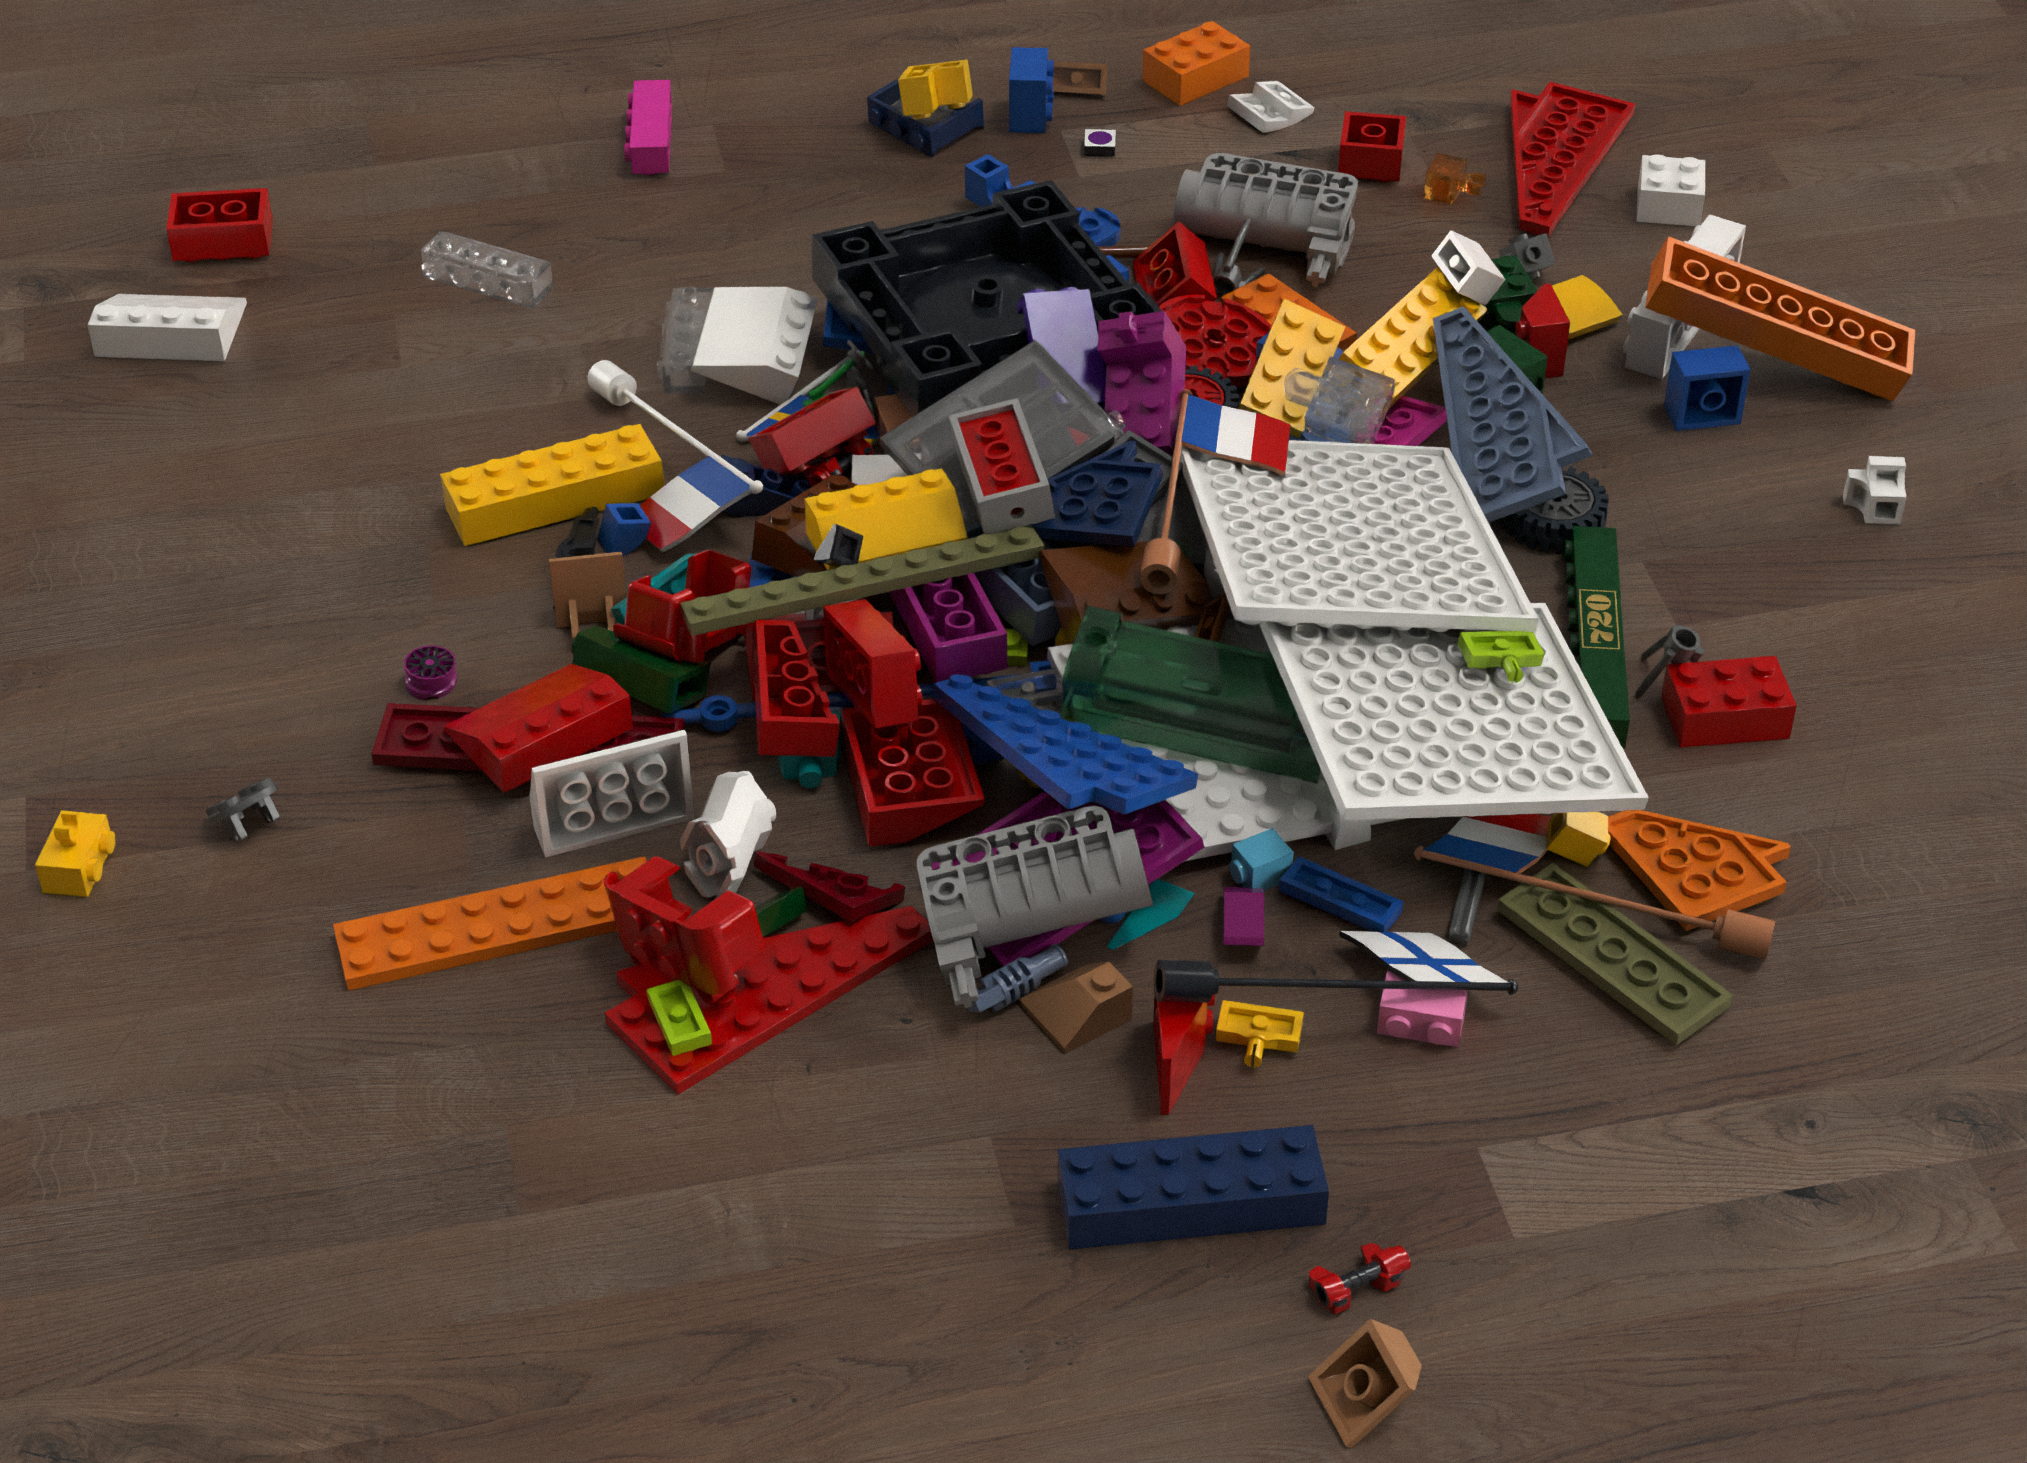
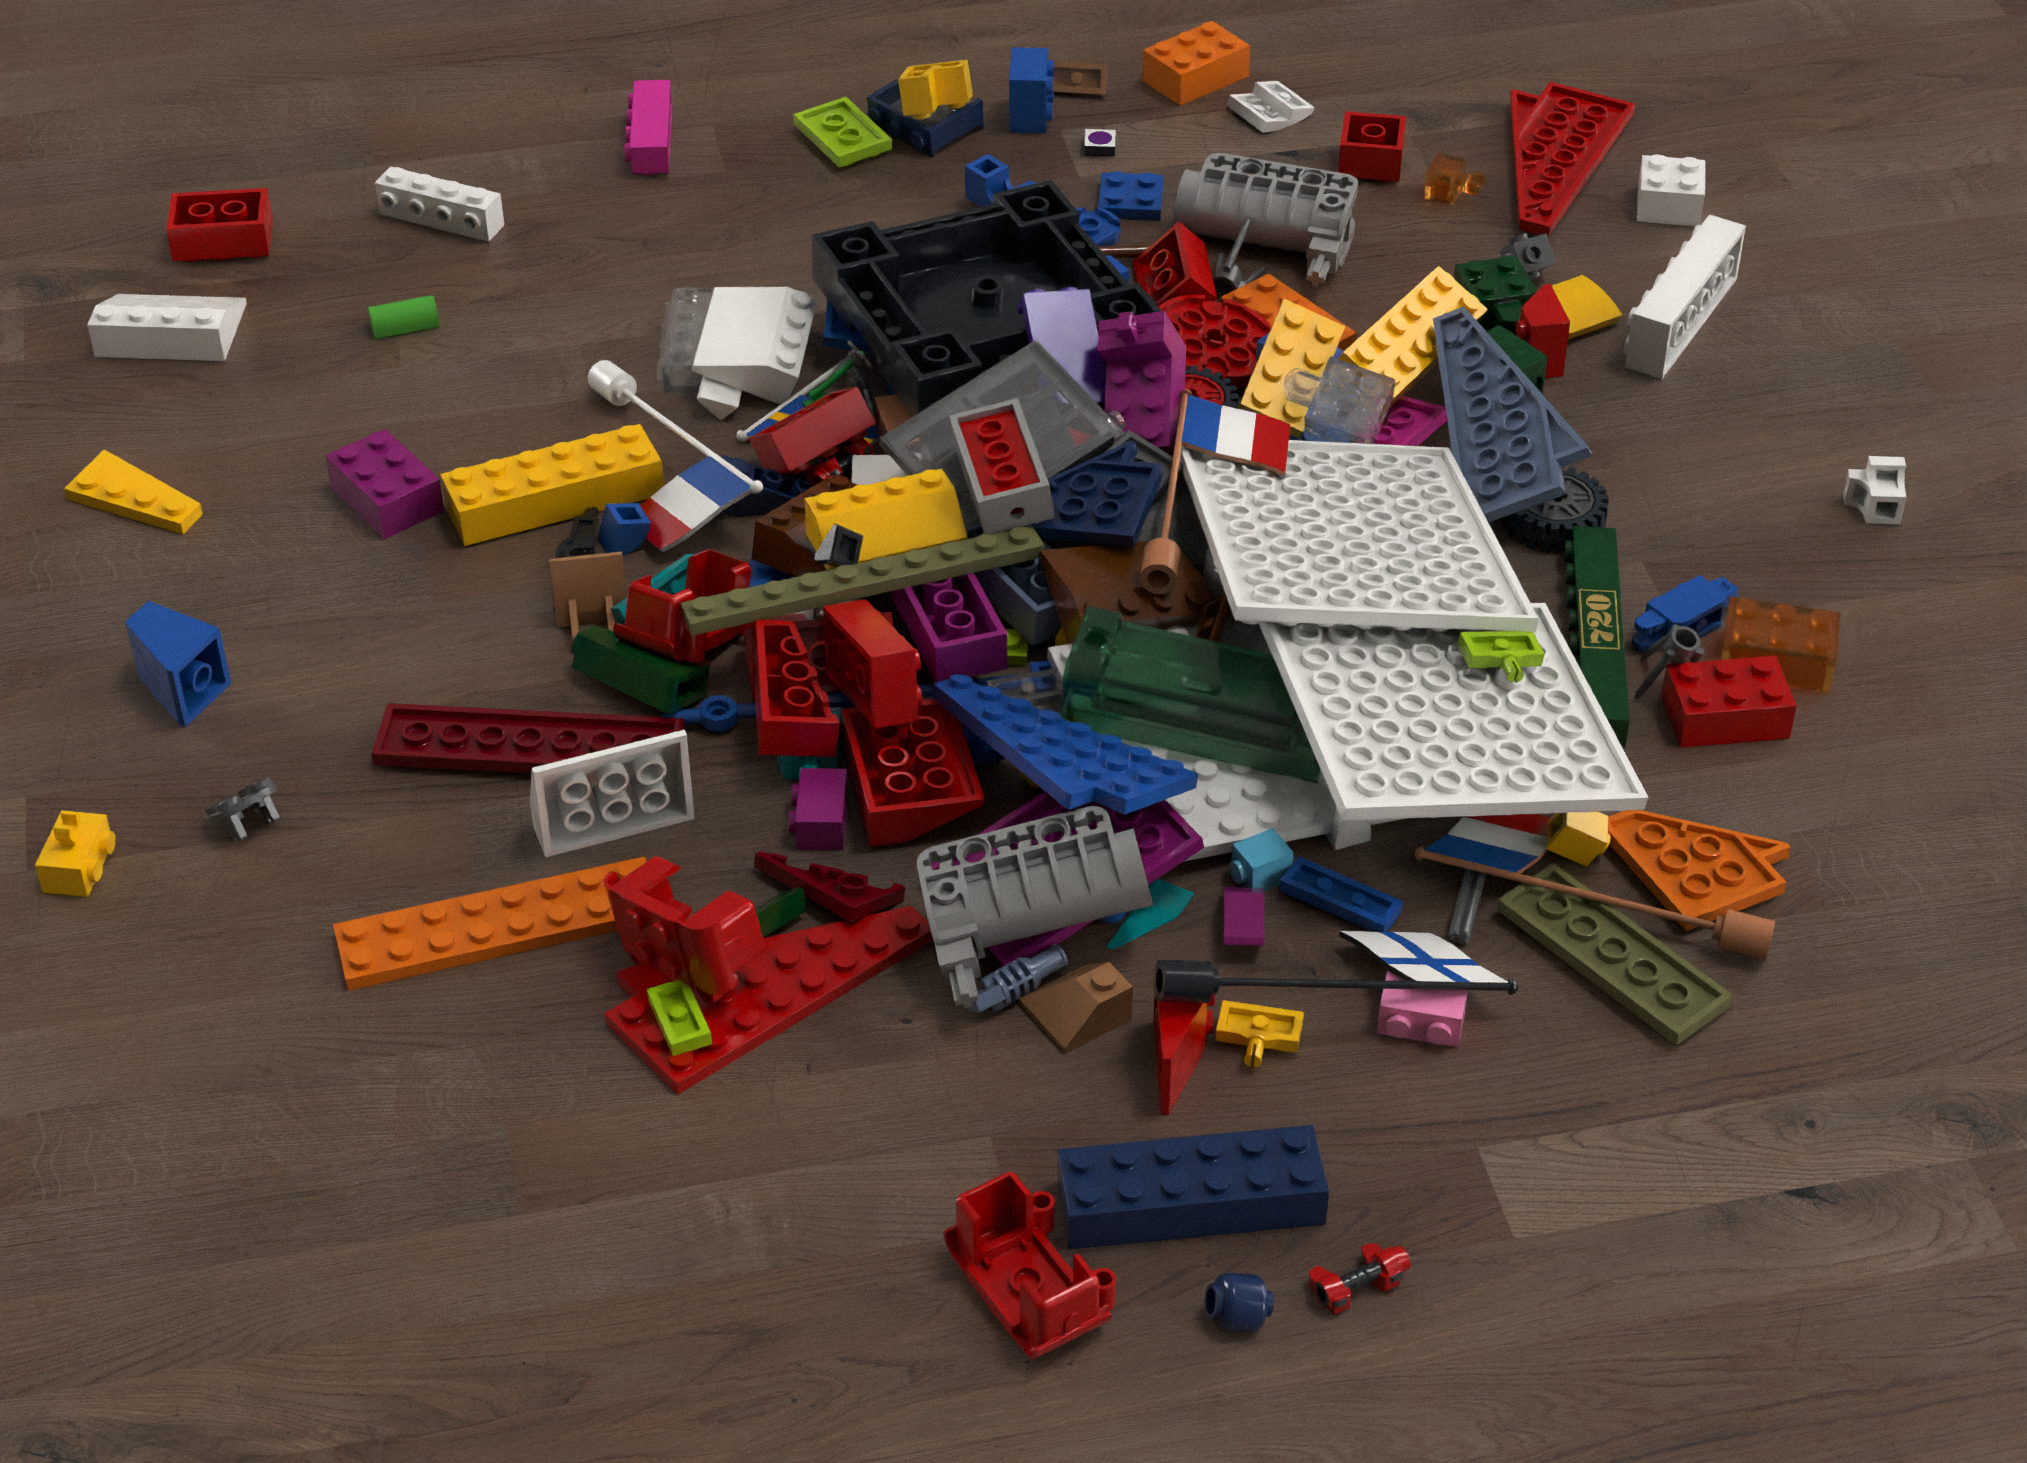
magenta wheel [404,645,457,700] -> none
clear brick [420,230,553,309] -> none
red slope [443,664,633,793] -> none
white brick [680,771,776,898] -> none
medium nougat slope [1308,1319,1422,1448] -> none
white brick [1432,230,1506,305] -> none
orange brick [1645,236,1915,401] -> none
blue brick [1664,345,1751,431] -> none
none -> yellow wing [64,449,203,534]
none -> blue slope [125,601,231,727]
none -> magenta piece [325,429,445,539]
none -> bright green brick [367,295,440,339]
none -> white brick [375,166,504,242]
none -> white slope [697,376,742,420]
none -> magenta brick [789,768,848,850]
none -> lime plate [793,97,892,167]
none -> red container [943,1172,1116,1360]
none -> blue plate [1098,171,1164,221]
none -> dark blue head [1204,1273,1274,1332]
none -> blue hinge [1631,575,1738,652]
none -> clear orange piece [1720,597,1841,693]

